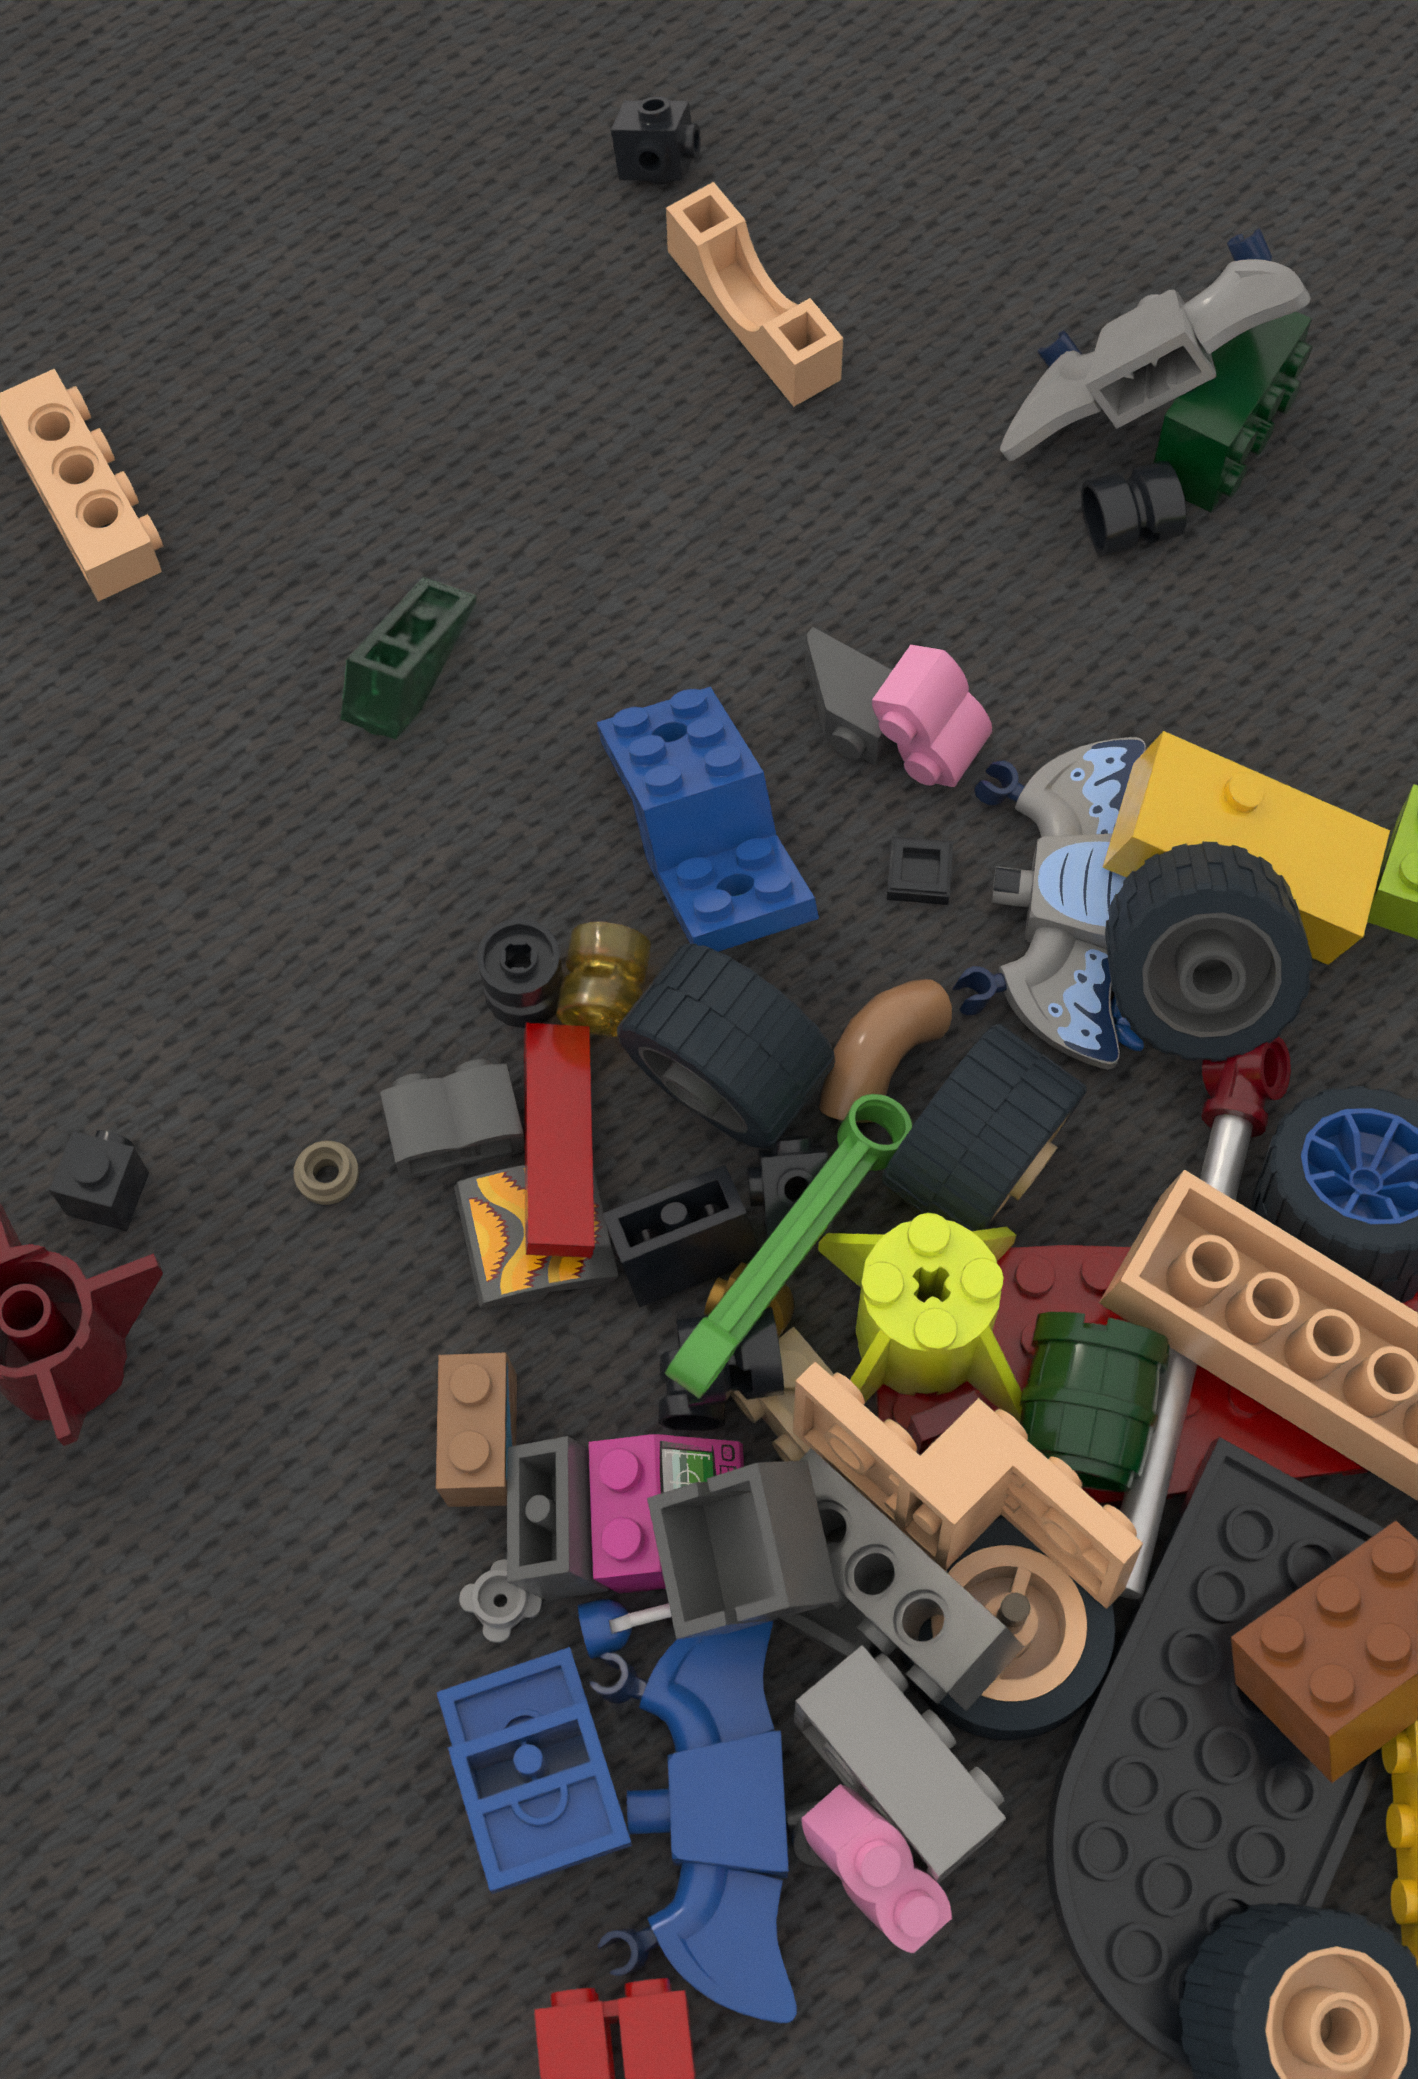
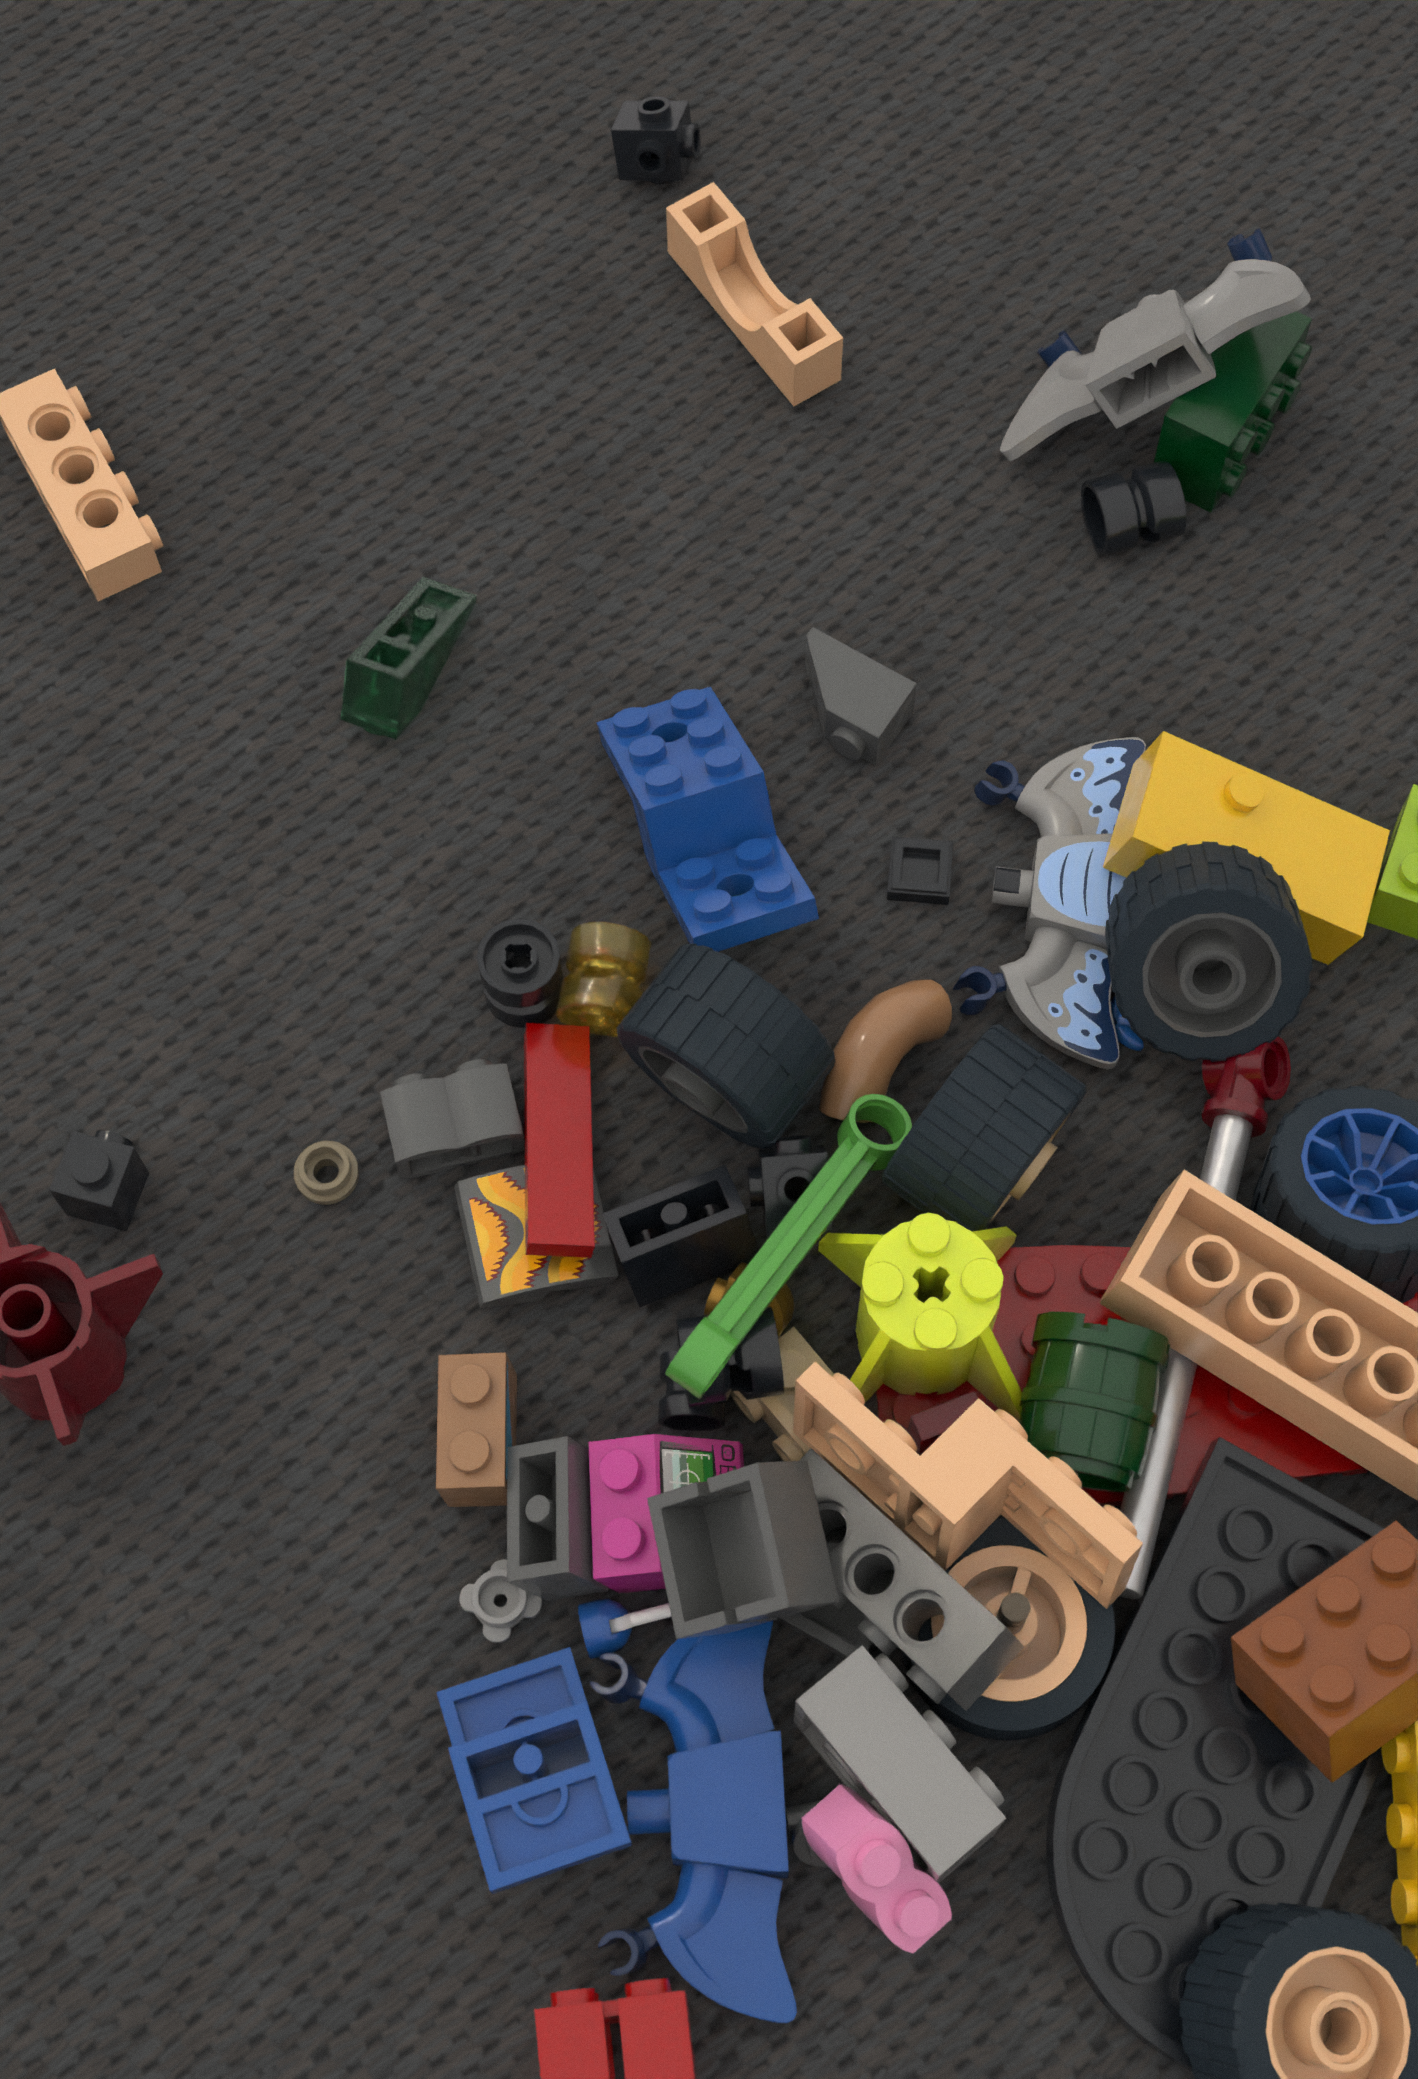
bright pink brick [872,645,992,788] -> none

